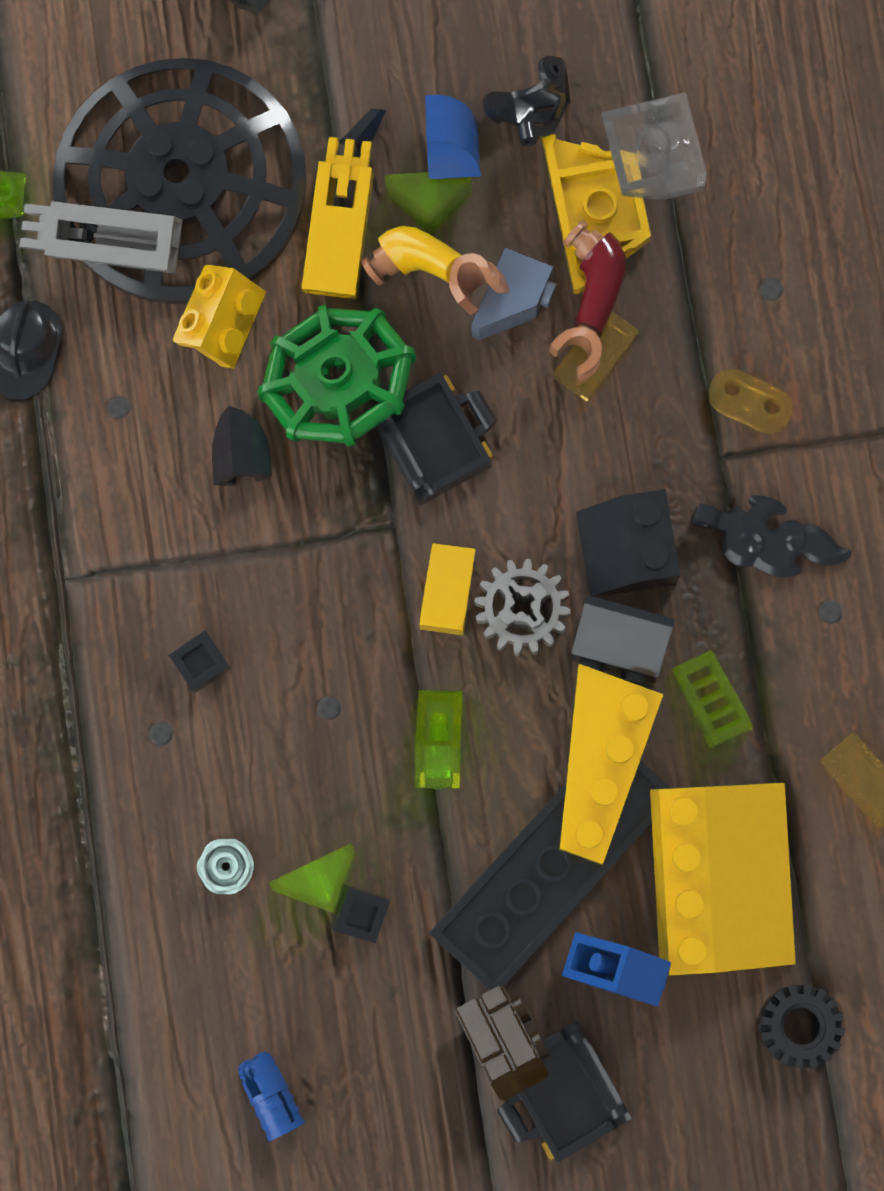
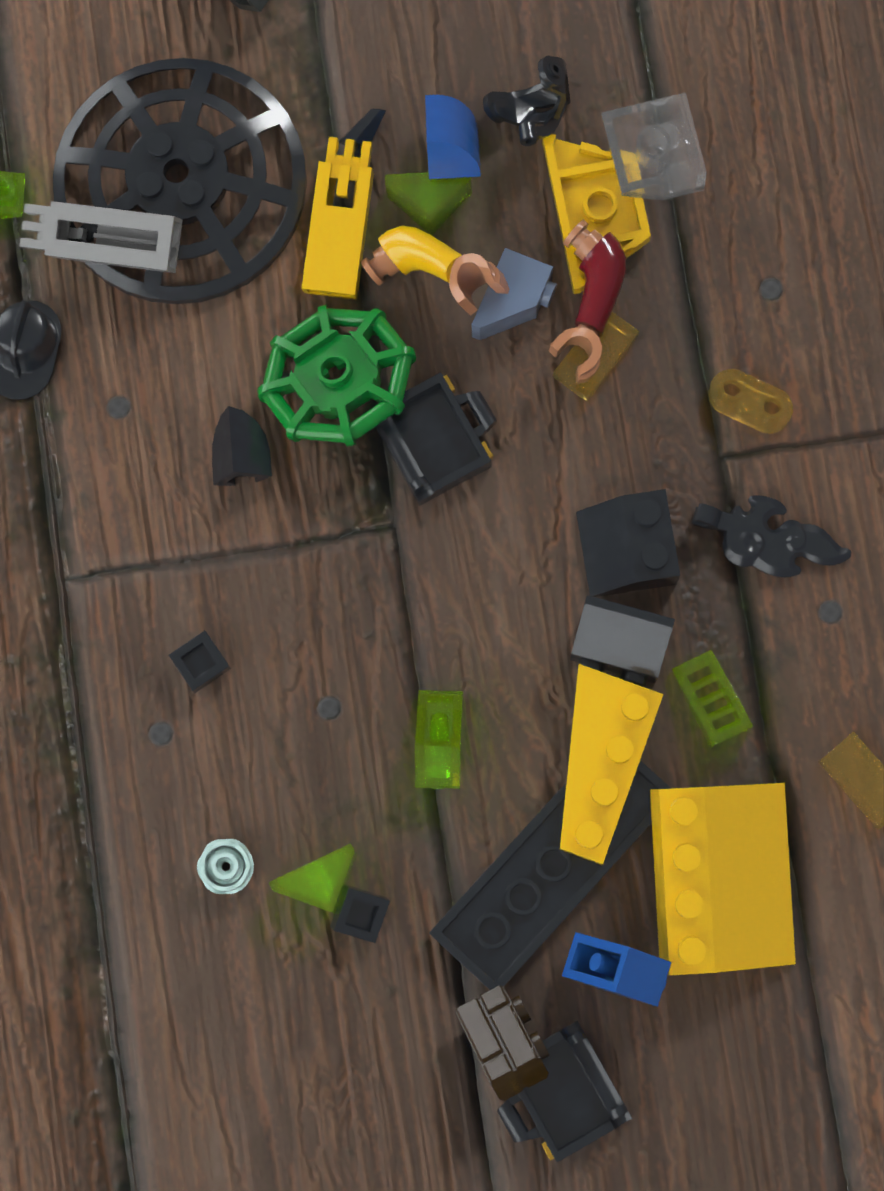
yellow bracket [173,265,266,369] -> none
blue hinge [238,1051,305,1142] -> none
yellow slope [419,543,476,636] -> none
light grey gear [475,559,571,656] -> none
black tyre [758,984,845,1069] -> none

